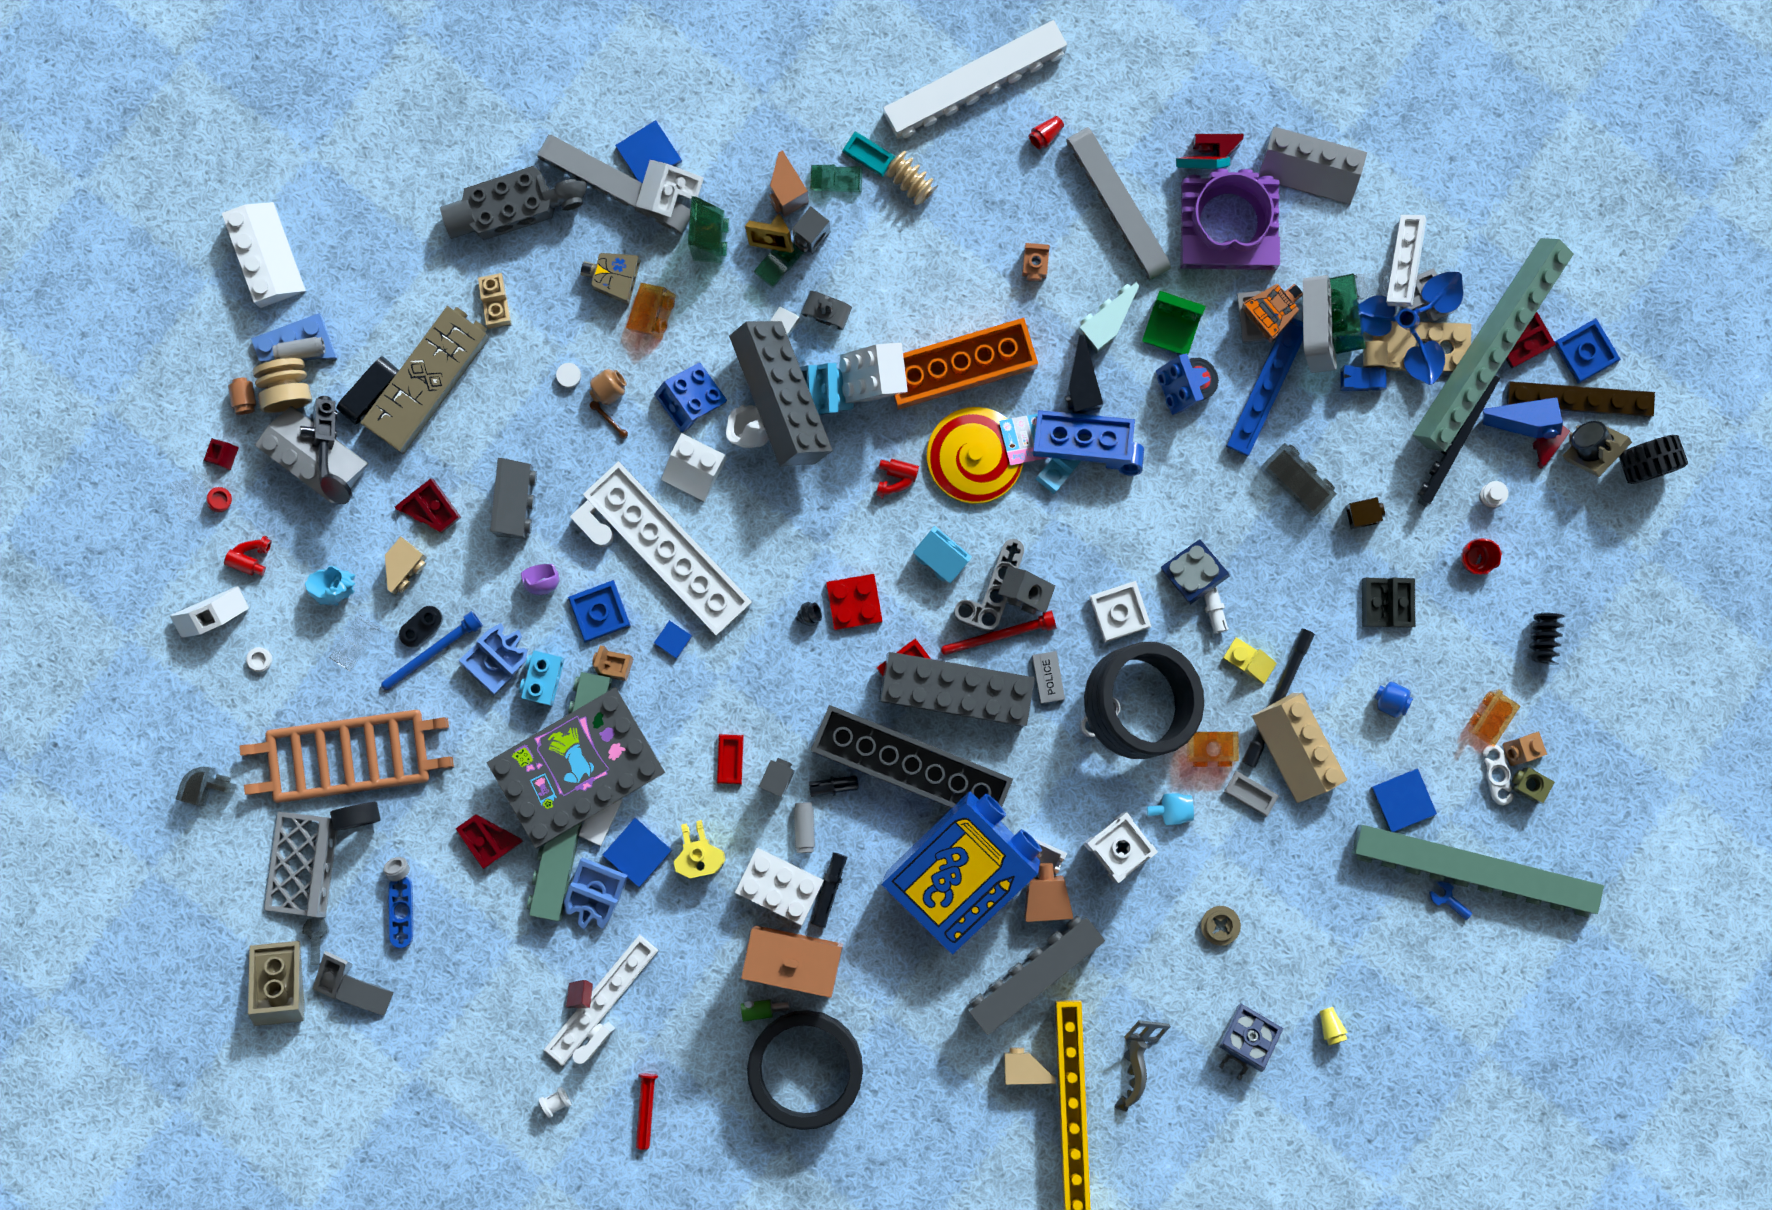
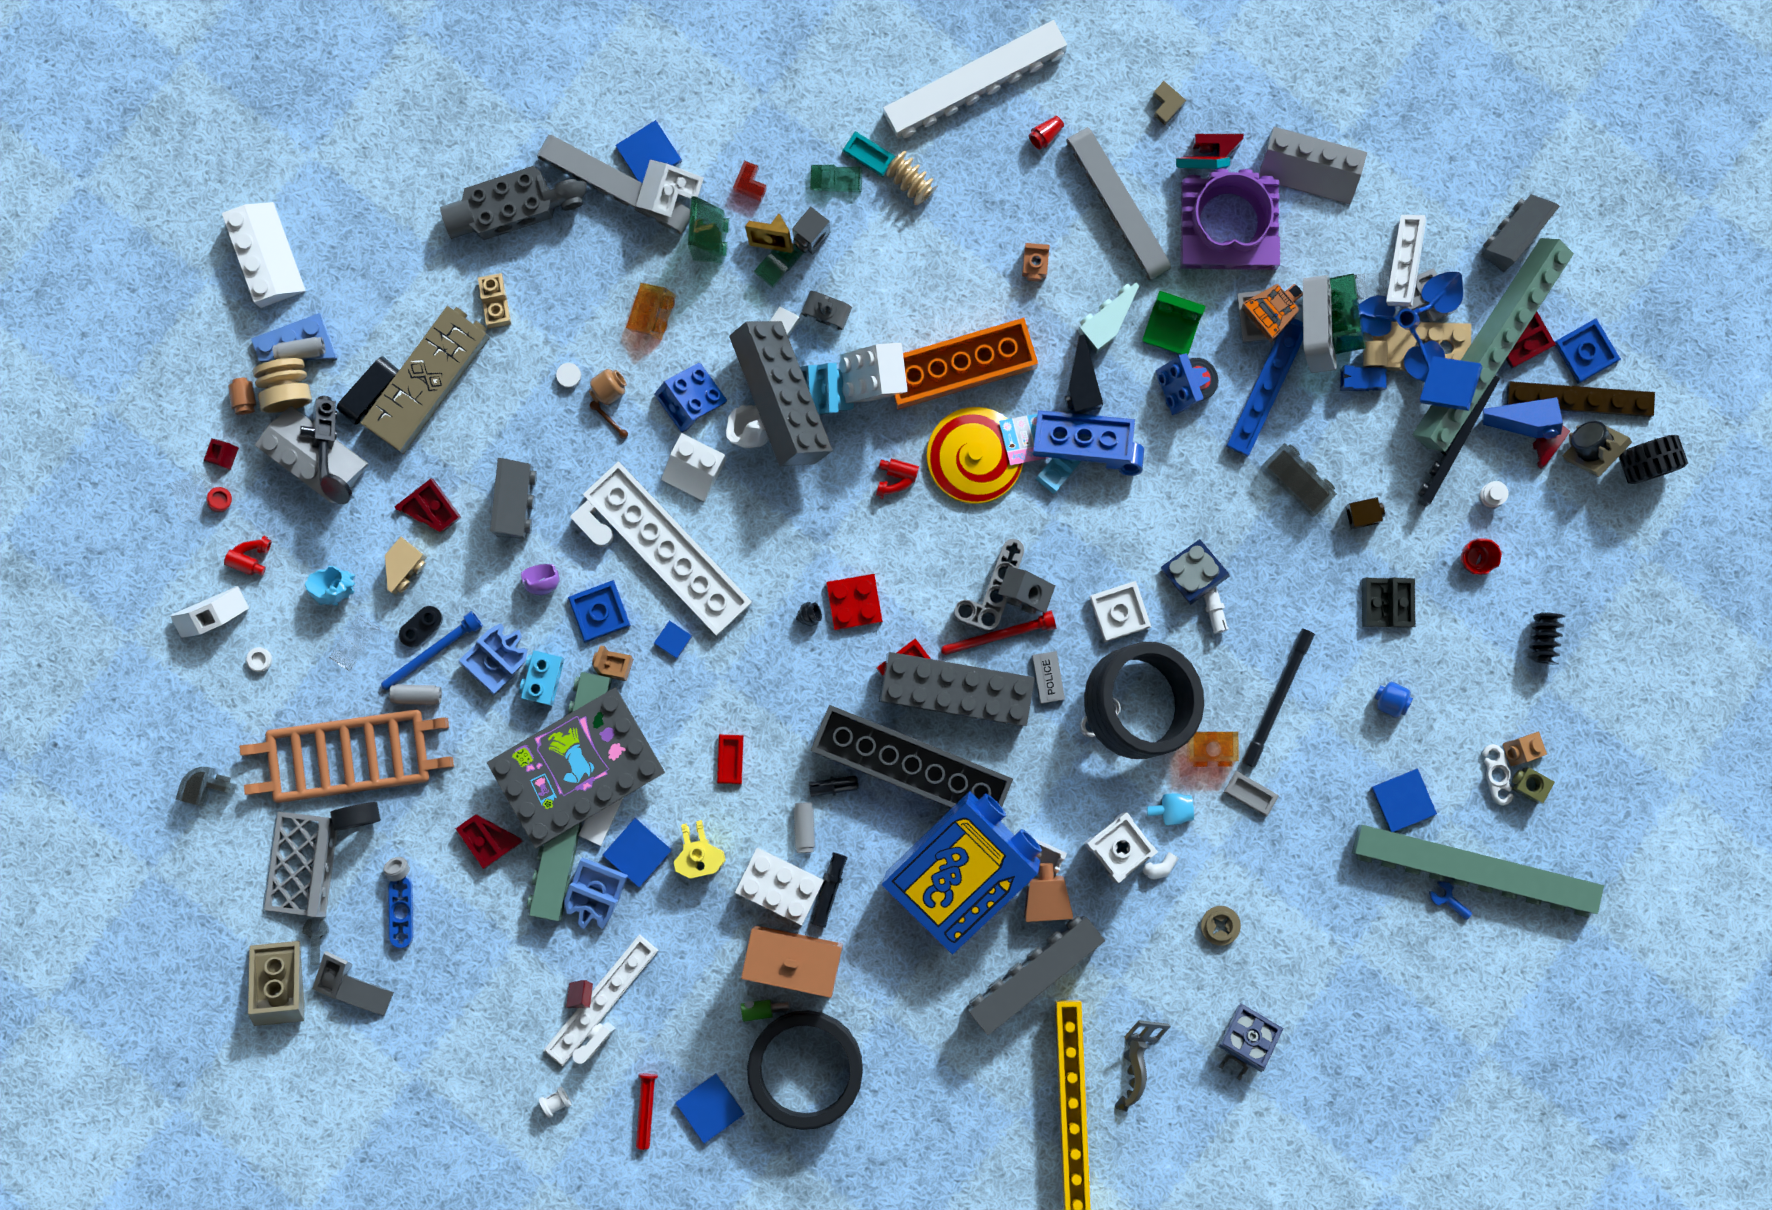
dark tan torso [580,253,641,305] -> none
dark grey brick [759,758,795,798] -> none
nougat slope [769,150,809,217] -> none
medium azure brick [913,526,972,583] -> none
tan slope [1004,1047,1056,1085] -> none
light yellow slope [1223,637,1277,684] -> none
tan slope [1252,693,1347,803] -> none
light yellow cone [1319,1007,1348,1046] -> none
clear orange bracket [1468,689,1520,747] -> none
none -> light grey piece [390,684,442,705]
none -> blue tile [675,1073,745,1144]
none -> clear red piece [733,160,767,202]
none -> white arm [1143,852,1179,880]
none -> dark tan piece [1153,81,1186,125]
none -> blue tile [1420,356,1482,411]
none -> dark grey slope [1481,194,1560,272]

